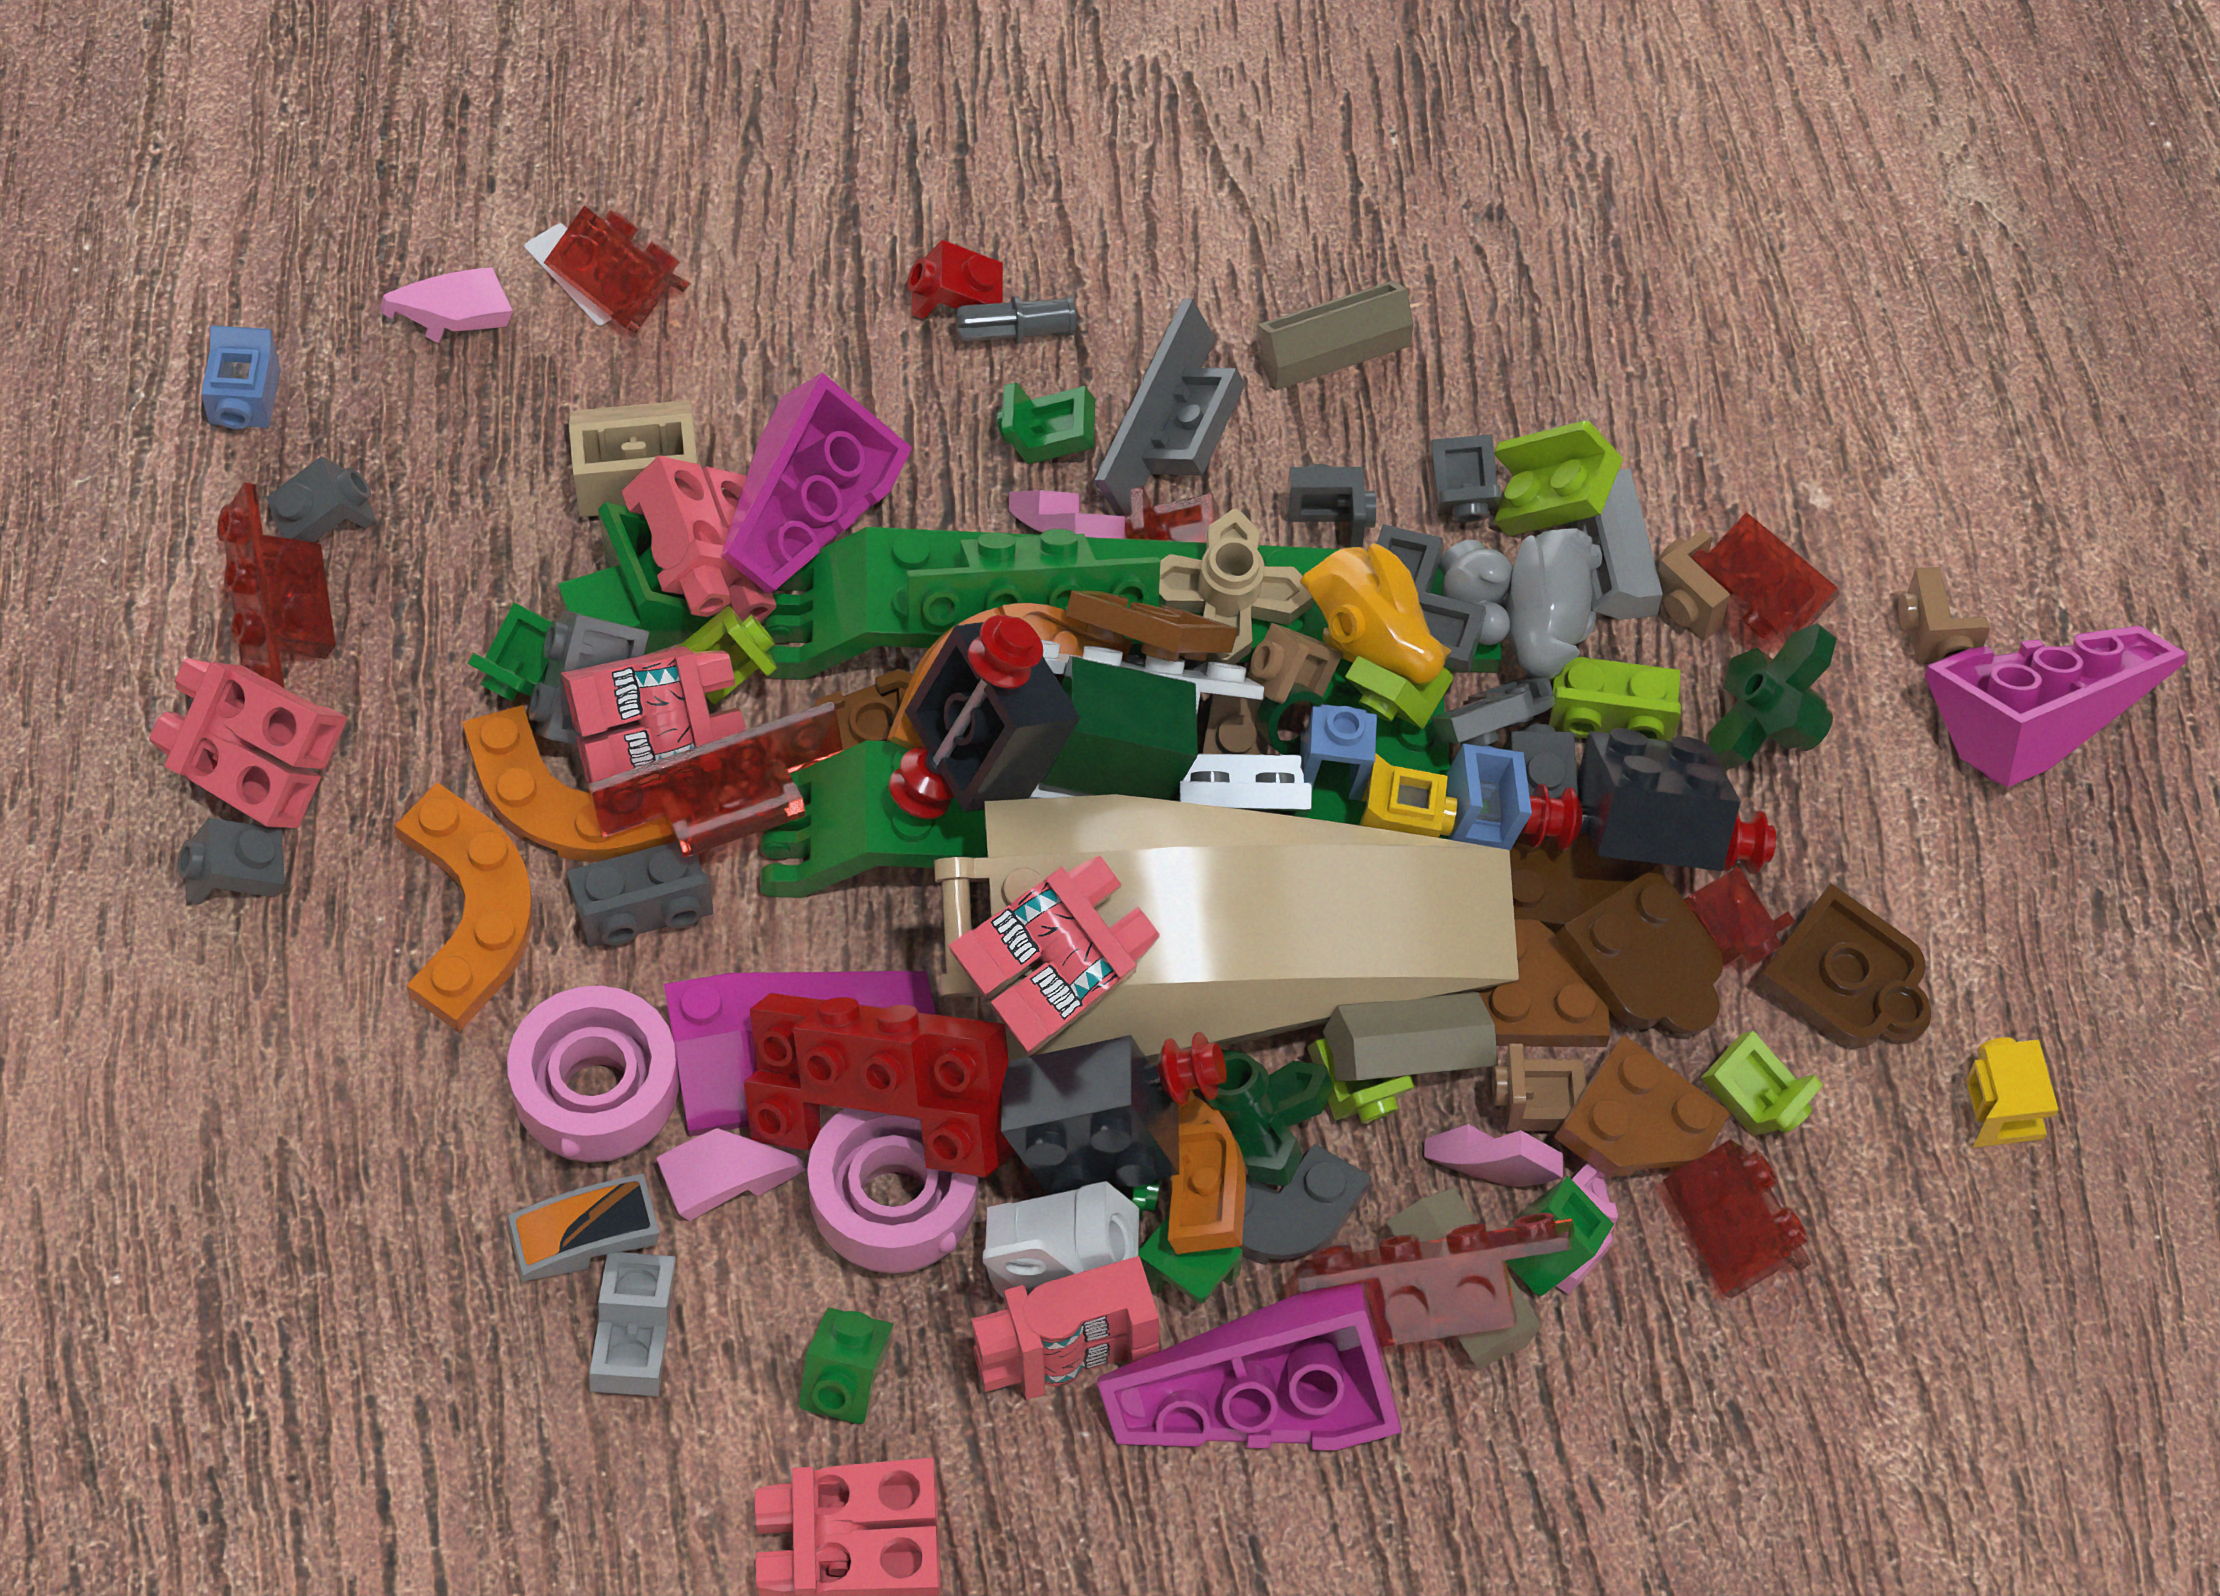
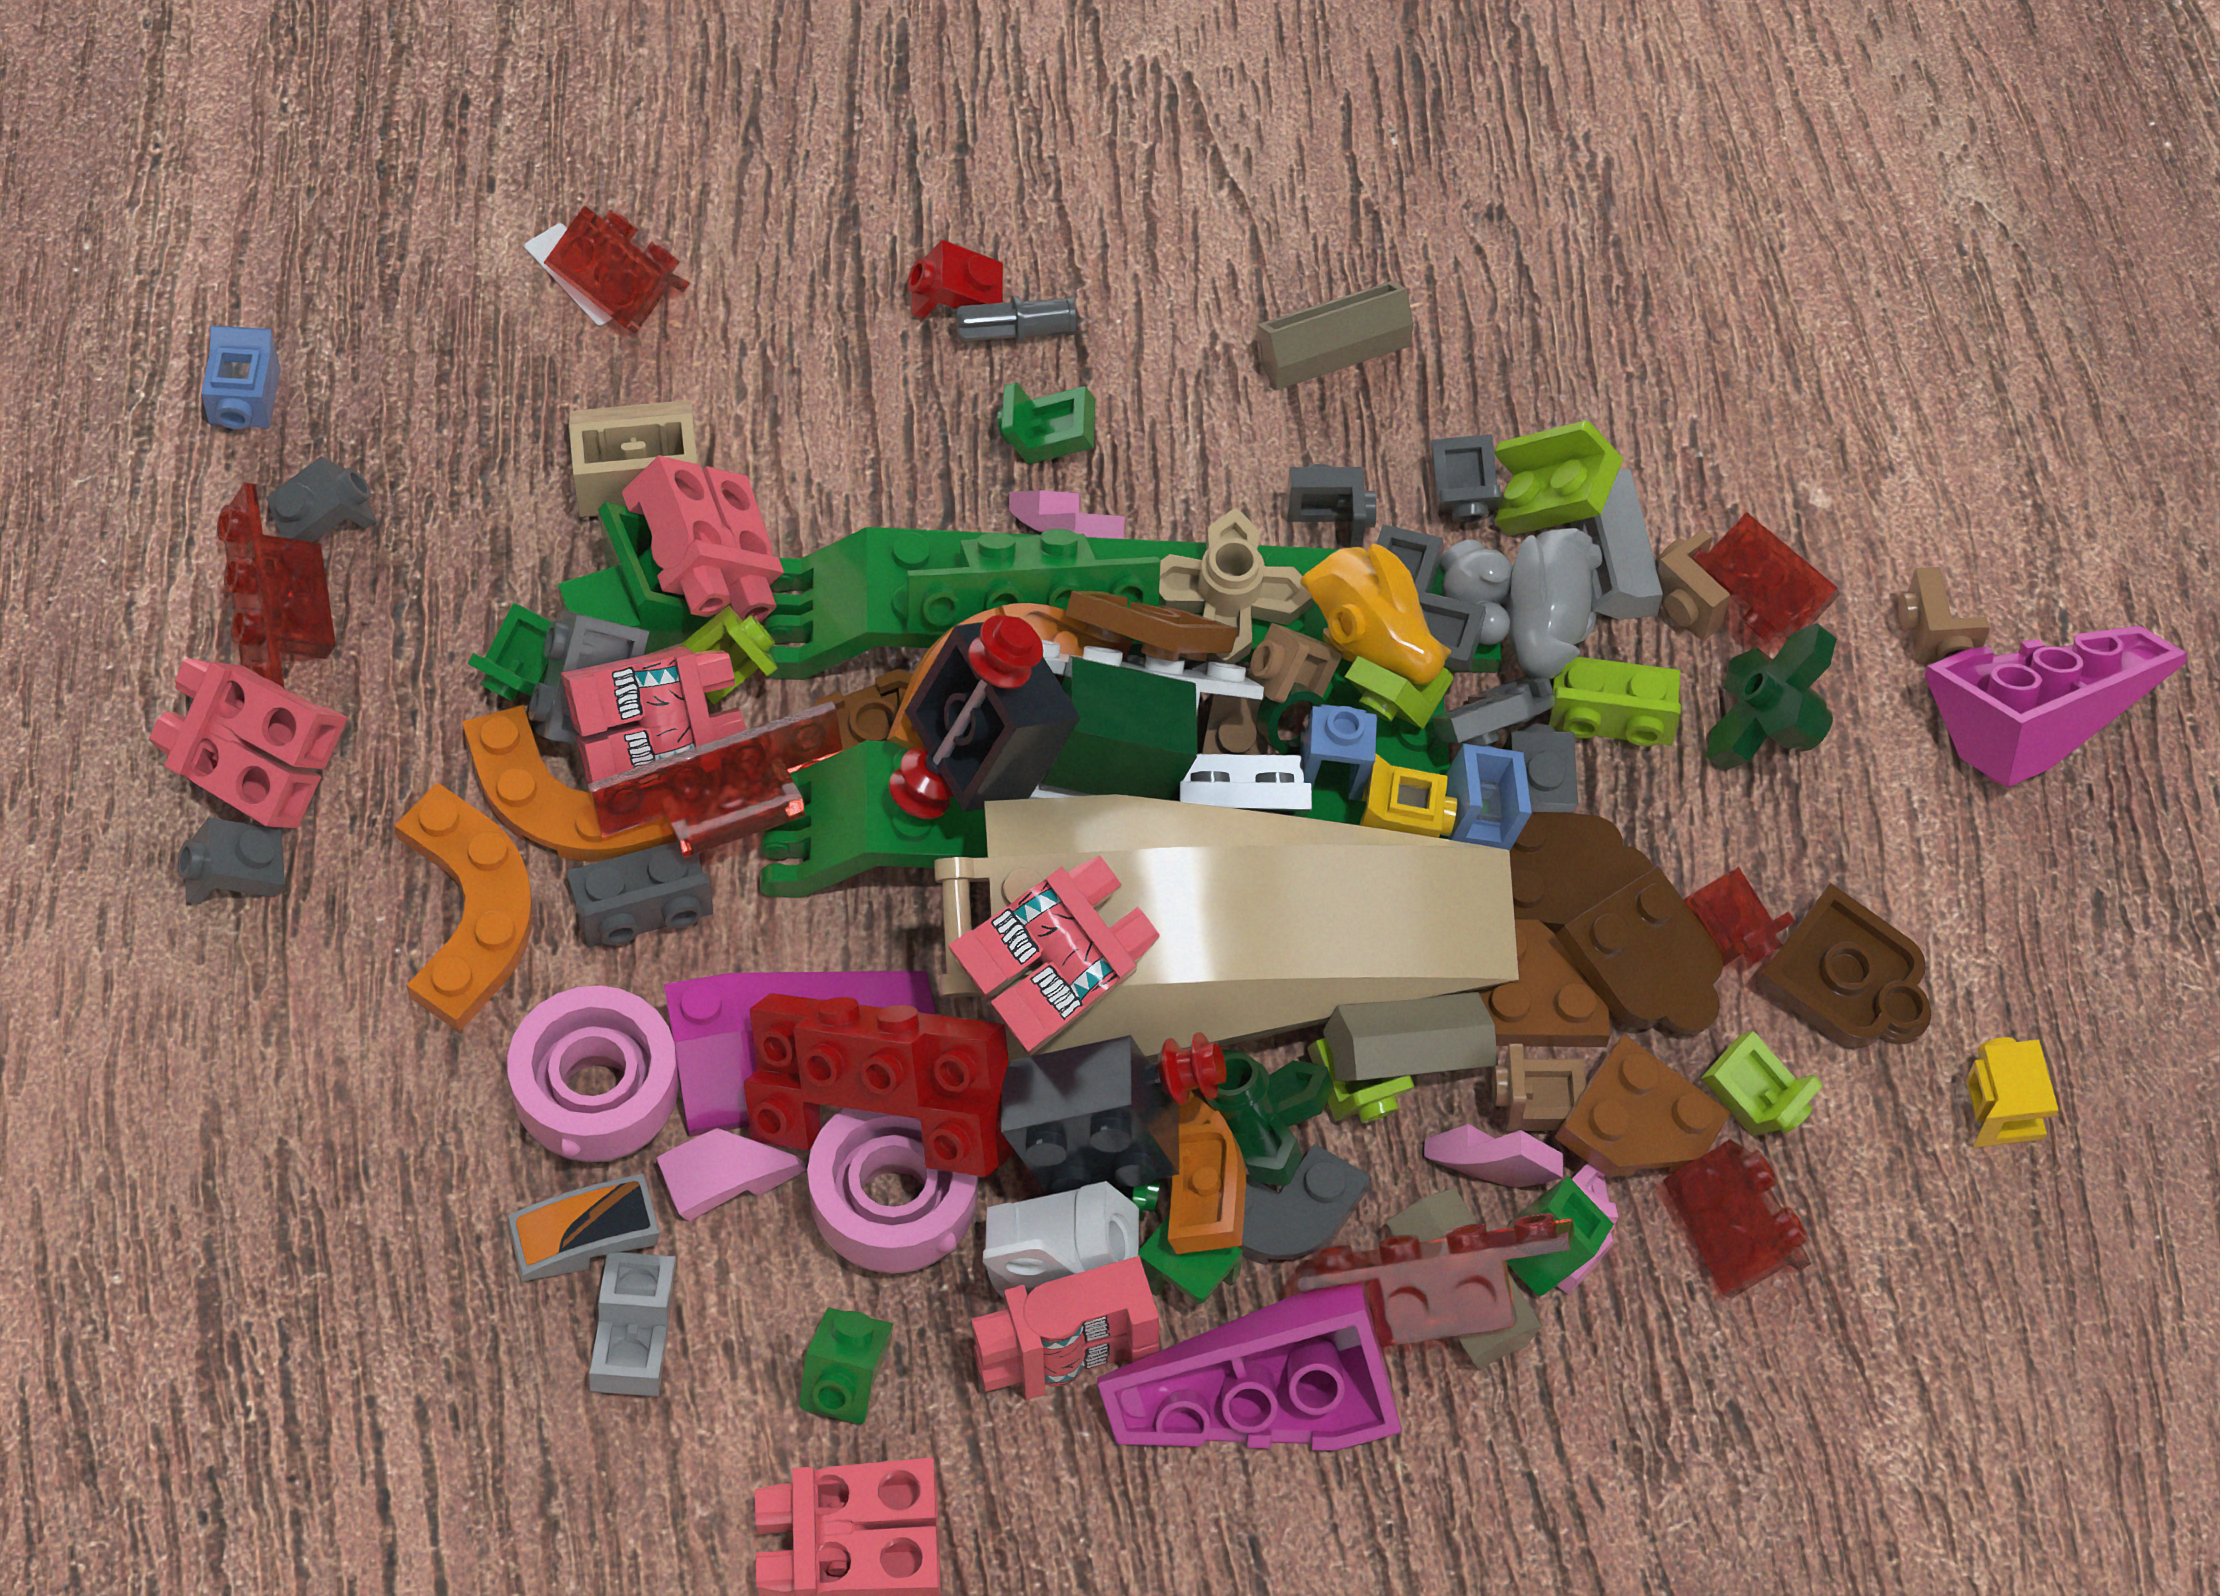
bright pink slope [379,267,513,343] -> none
dark pink wedge [721,372,912,594] -> none
dark grey bracket [1095,299,1245,520] -> none
clear red bracket [1124,486,1219,543] -> none
black brick [1521,728,1777,875] -> none

